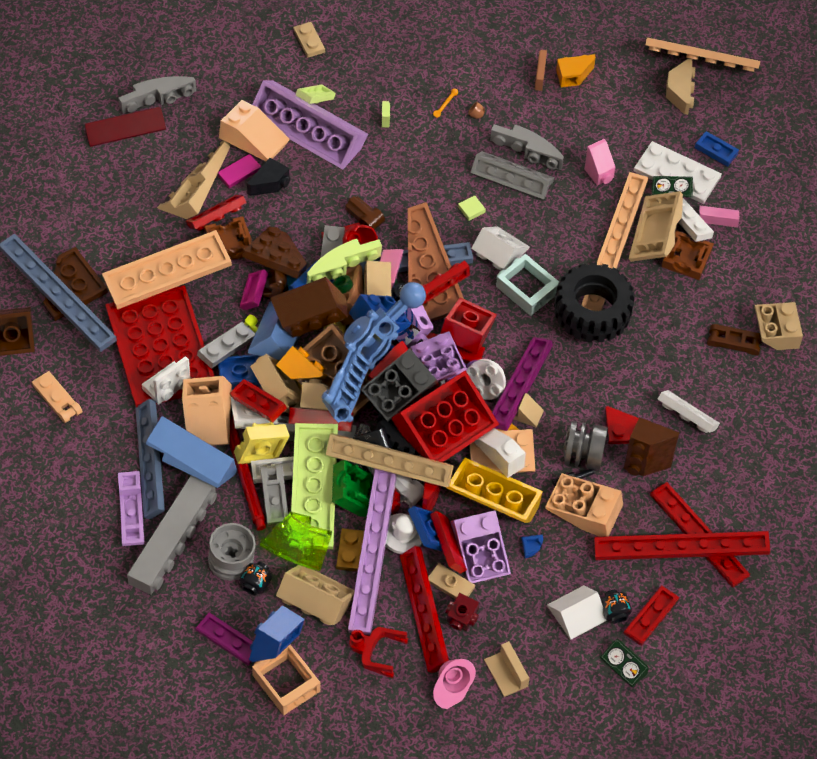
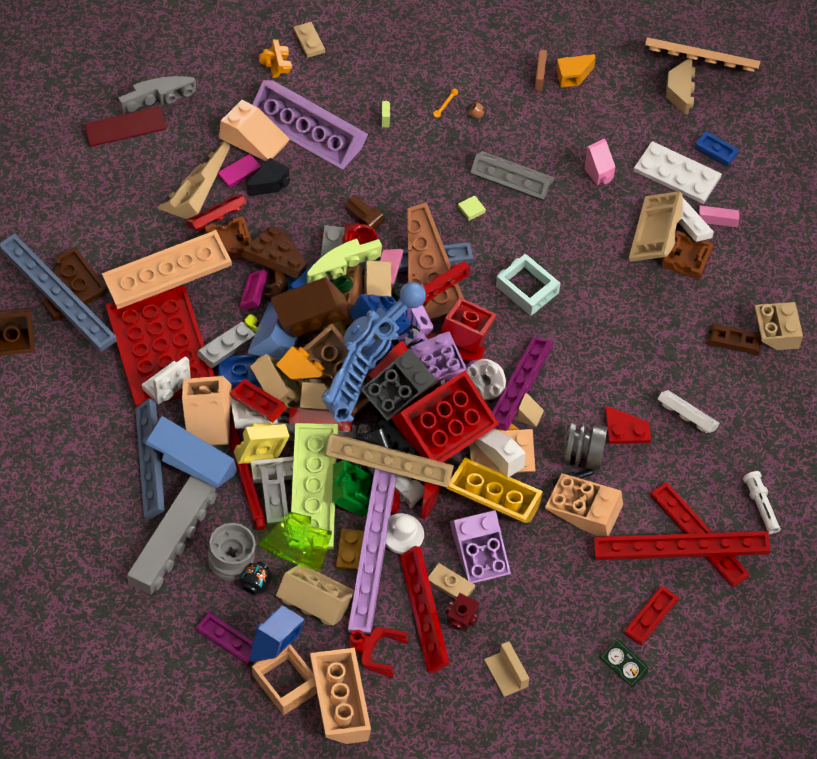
light nougat plate [32,371,83,424] -> none
lavender slope [118,471,144,546] -> none
yellowish green plate [296,85,336,104] -> none
blue plate [408,506,443,552] -> none
red tile [431,510,467,574] -> none
bright pink piece [433,659,476,709] -> none
white slope [471,226,530,270] -> none
light grey slope [490,124,564,170] -> none
blue tile [521,535,543,558] -> none
white slope [547,585,607,640] -> none
black tyre [554,263,635,343] -> none
light nougat plate [581,172,649,311] -> none
black head [601,589,632,624] -> none
reddish brown slope [624,417,680,476] -> none
slope [652,176,693,197] -> none
none -> light orange hips [259,39,292,78]
none -> light nougat slope [310,648,371,744]
none -> white pin [743,471,781,534]

